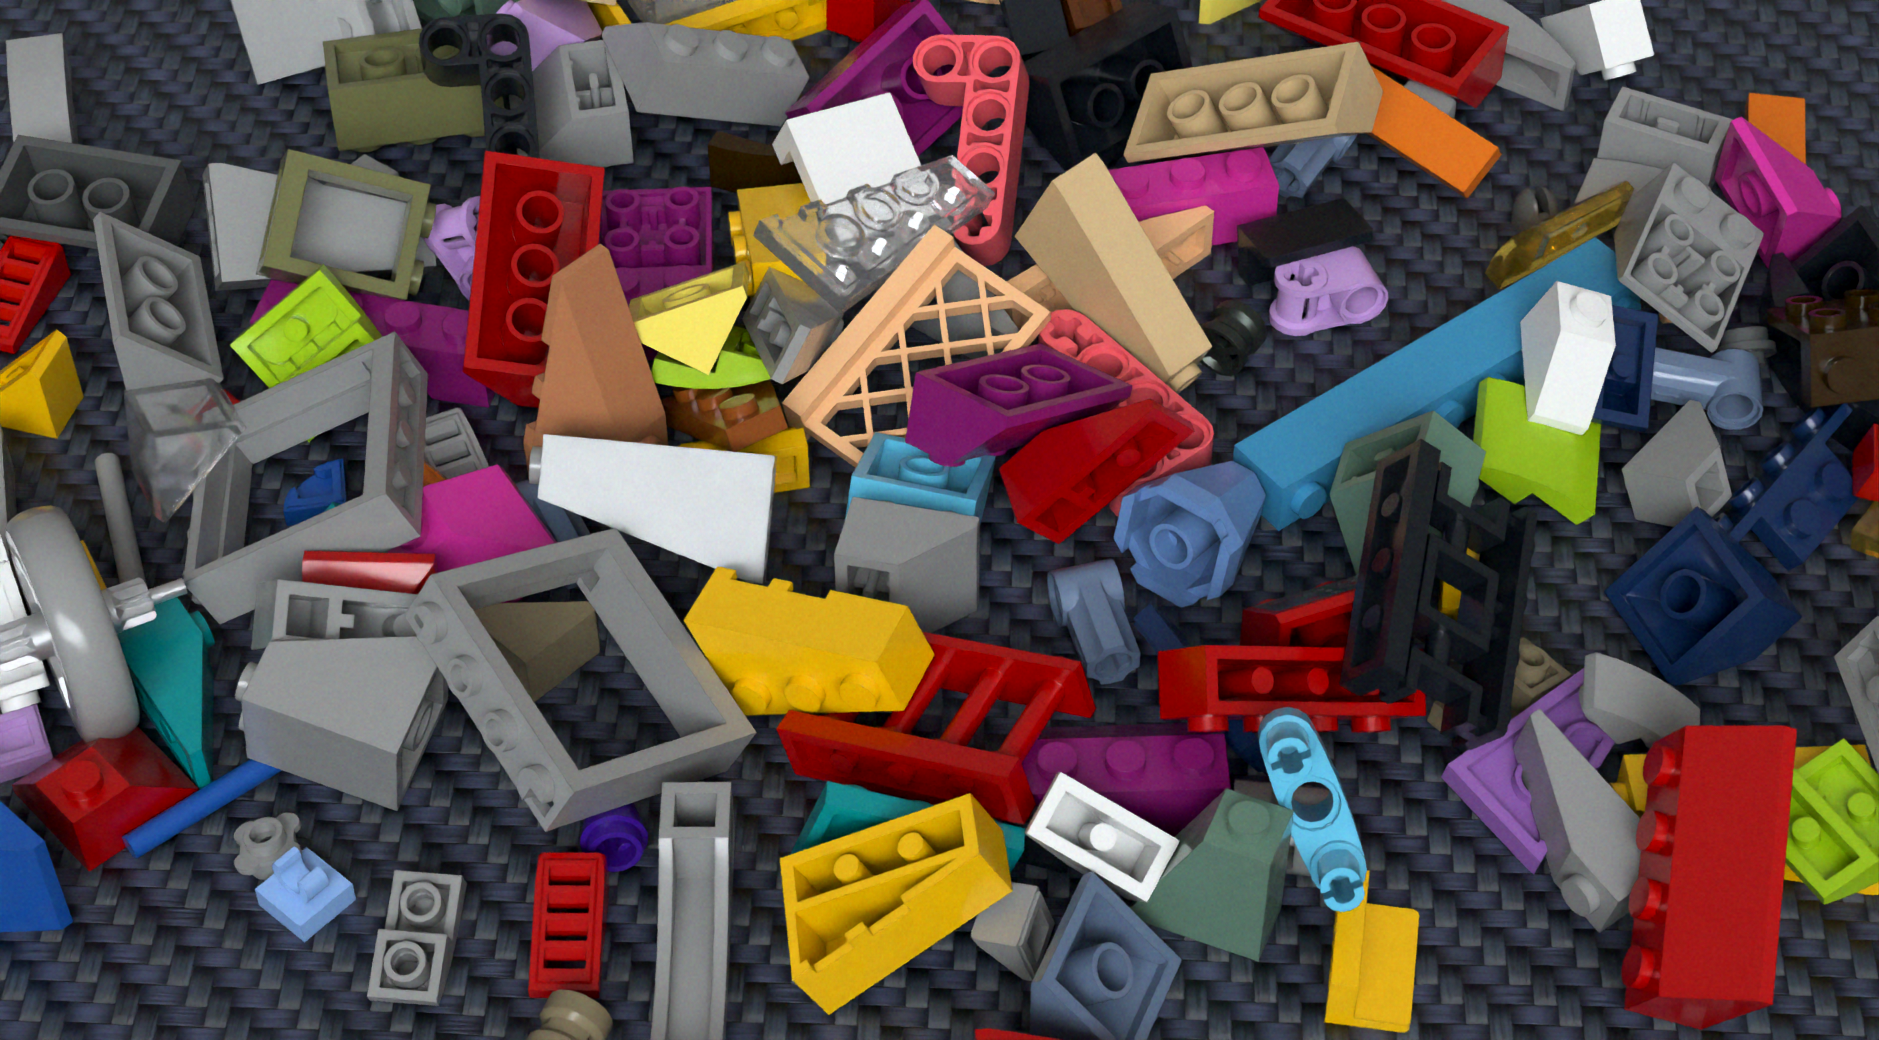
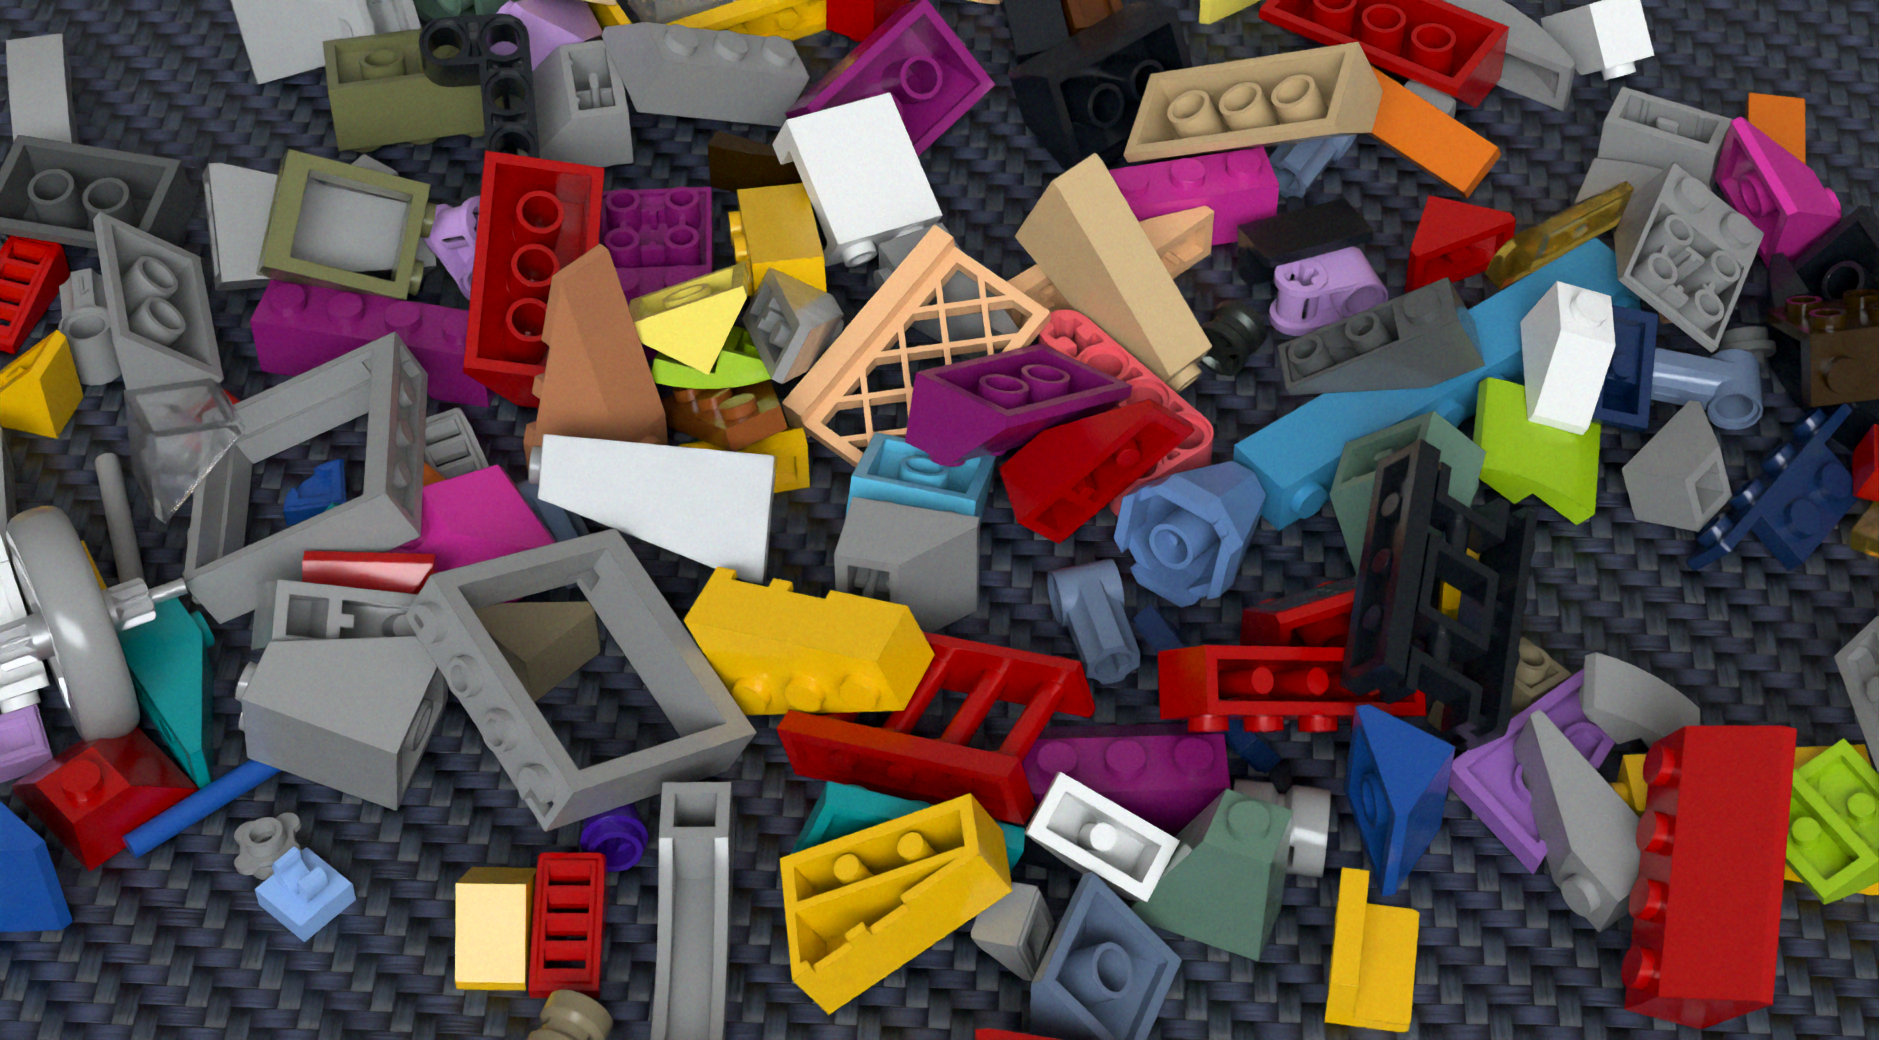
lime slope [230,264,382,442] -> none
light grey slope [367,870,467,1006] -> none
clear wing [753,155,995,314] -> none
coral beam [913,34,1029,266] -> none
medium azure connector [1258,707,1367,912] -> none
dark grey hinge [1511,186,1559,236] -> none
dark blue slope [1604,506,1802,686] -> none
none -> light grey piece [58,268,122,386]
none -> yellow slope [455,867,537,991]
none -> dark grey slope [1278,277,1485,395]
none -> blue slope [1344,704,1456,897]
none -> red slope [1404,195,1516,293]

